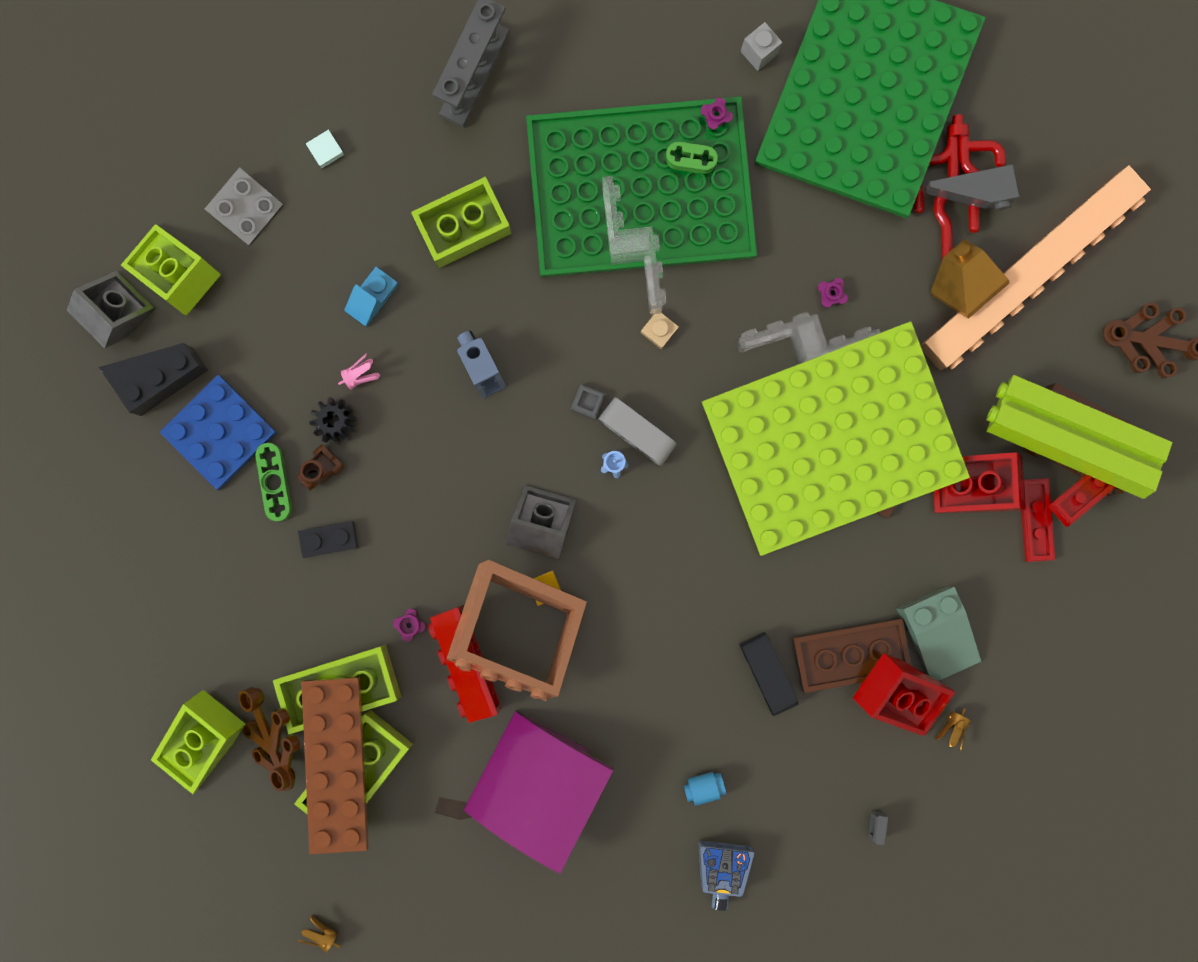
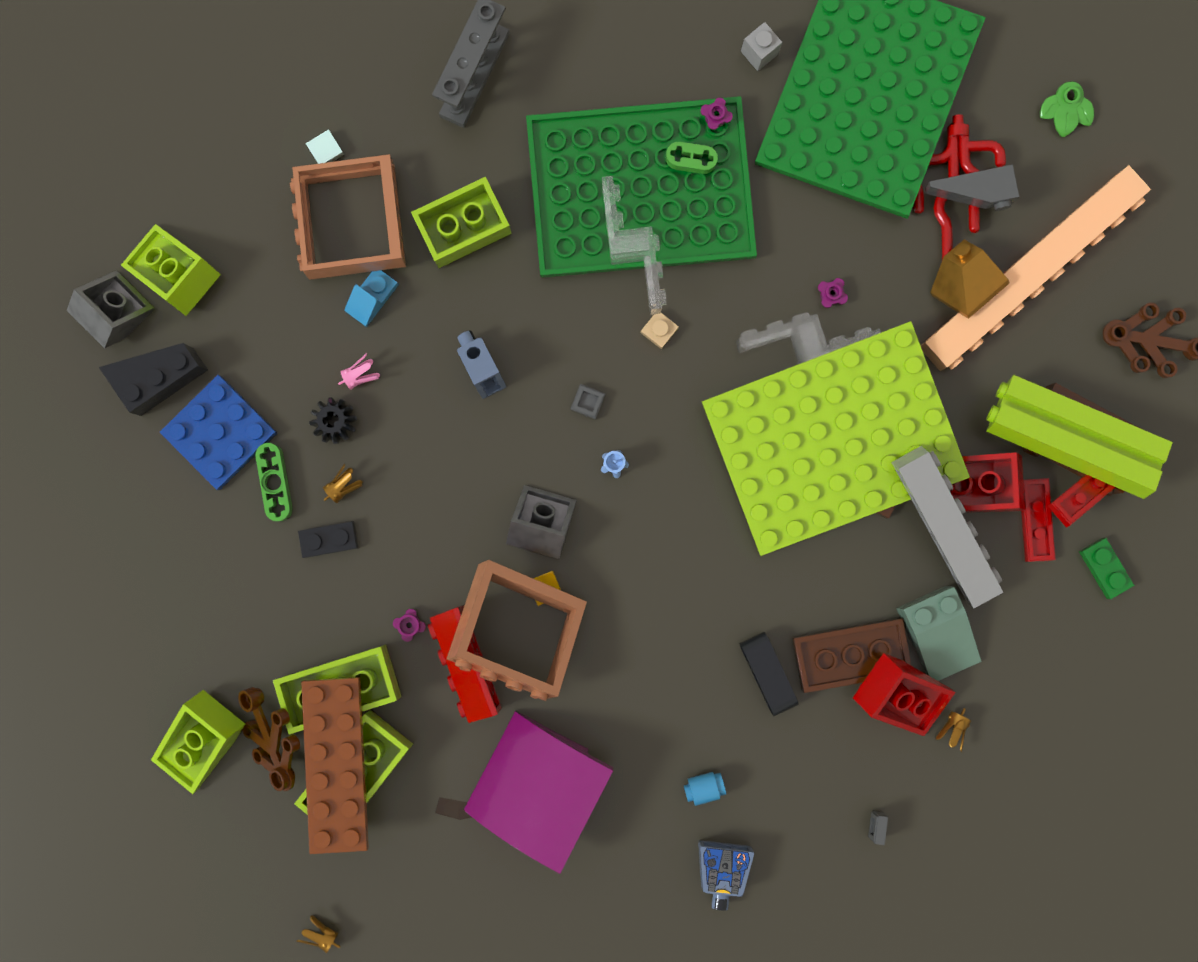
light grey hinge [205,167,283,245] -> none
reddish brown plate [296,444,344,491] -> none
light grey beam [598,397,677,466] -> none
none -> nougat window [290,154,406,280]
none -> pearl gold piece [323,464,363,503]
none -> light grey brick [891,446,1004,609]
none -> bright green plate [1040,81,1094,137]
none -> green plate [1079,538,1135,599]

